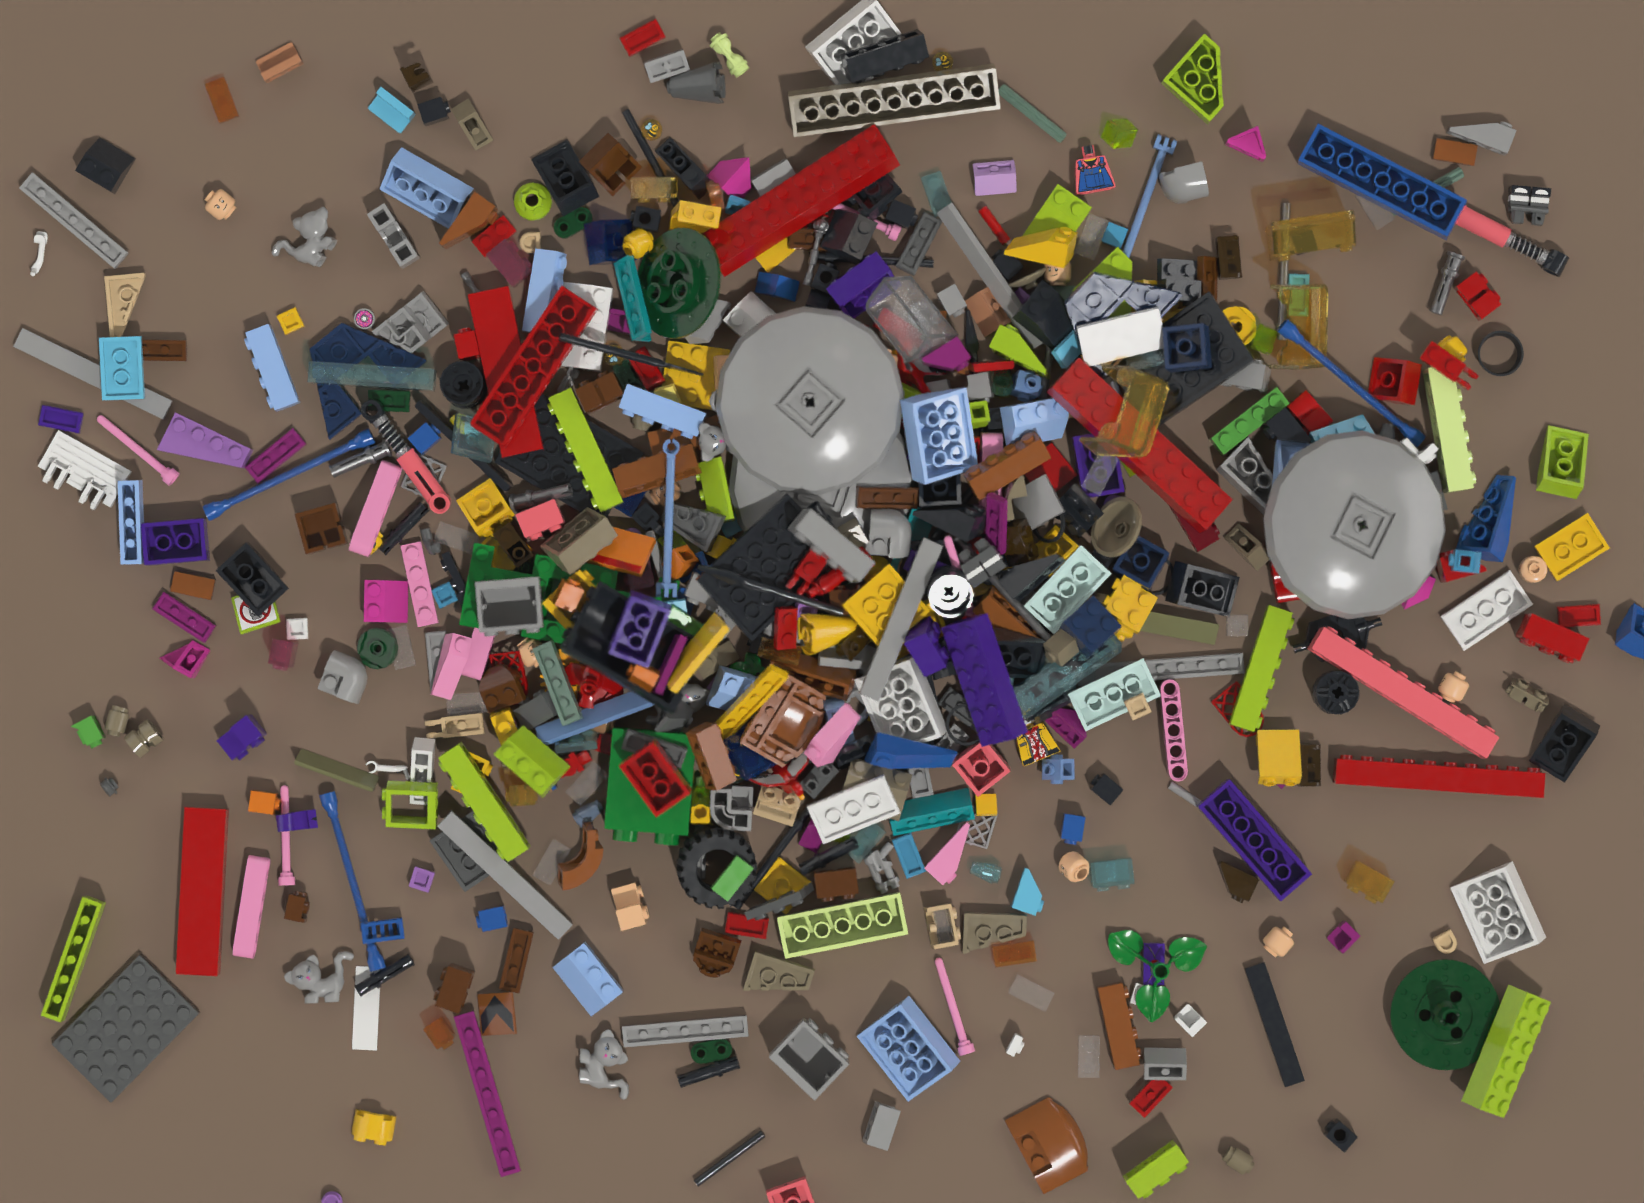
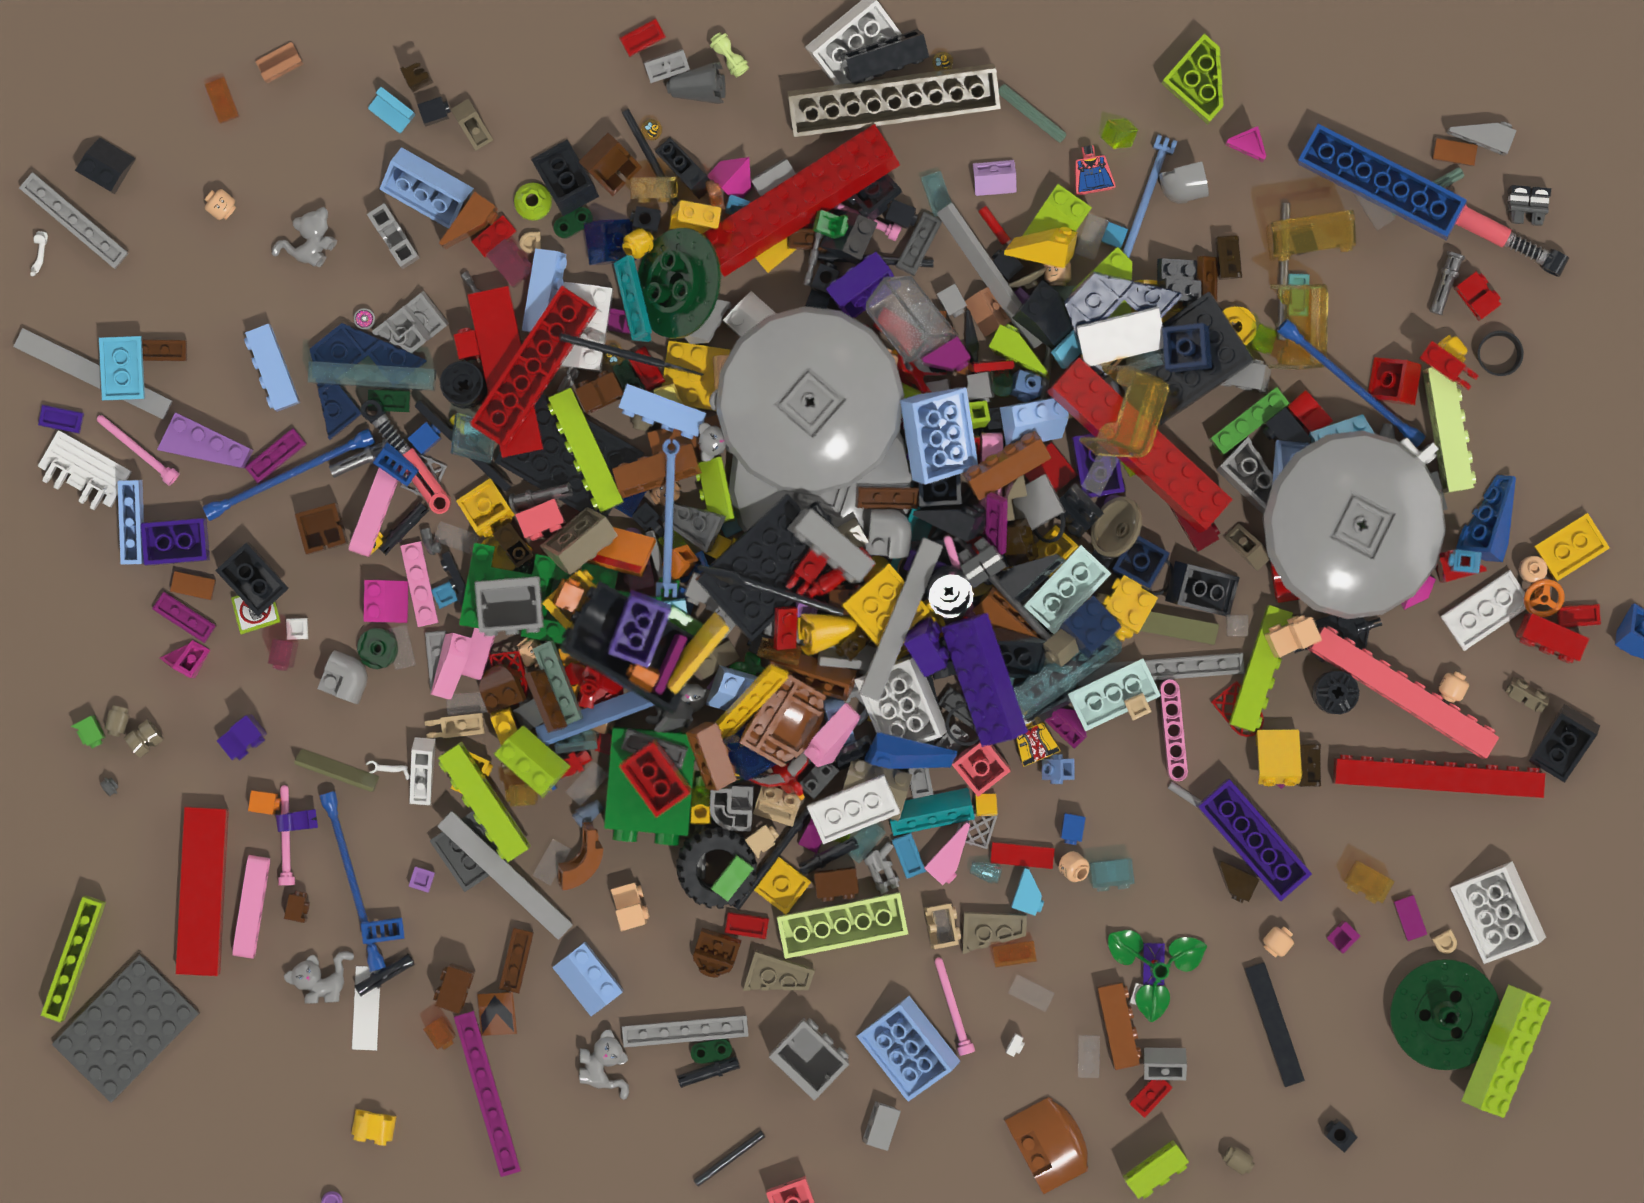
tan wing [104,273,146,337] -> none
yellow tile [277,307,305,335] -> none
lime window [382,781,438,829] -> none
blue brick [476,905,509,932] -> none
dark grey wing [744,883,814,921] -> none
blue slope [755,272,800,302] -> none
black brick [1090,773,1124,806] -> none
white panel [1173,1004,1207,1037] -> none
lime slope [1536,425,1589,499] -> none
none -> blue slope [373,443,419,486]
none -> reddish brown plate [524,669,568,733]
none -> tan window [745,824,779,859]
none -> green bracket [813,210,848,239]
none -> red tile [990,842,1055,869]
none -> light nougat brick [1264,615,1322,658]
none -> magenta tile [1393,895,1428,941]
none -> orange piece [1524,579,1565,617]

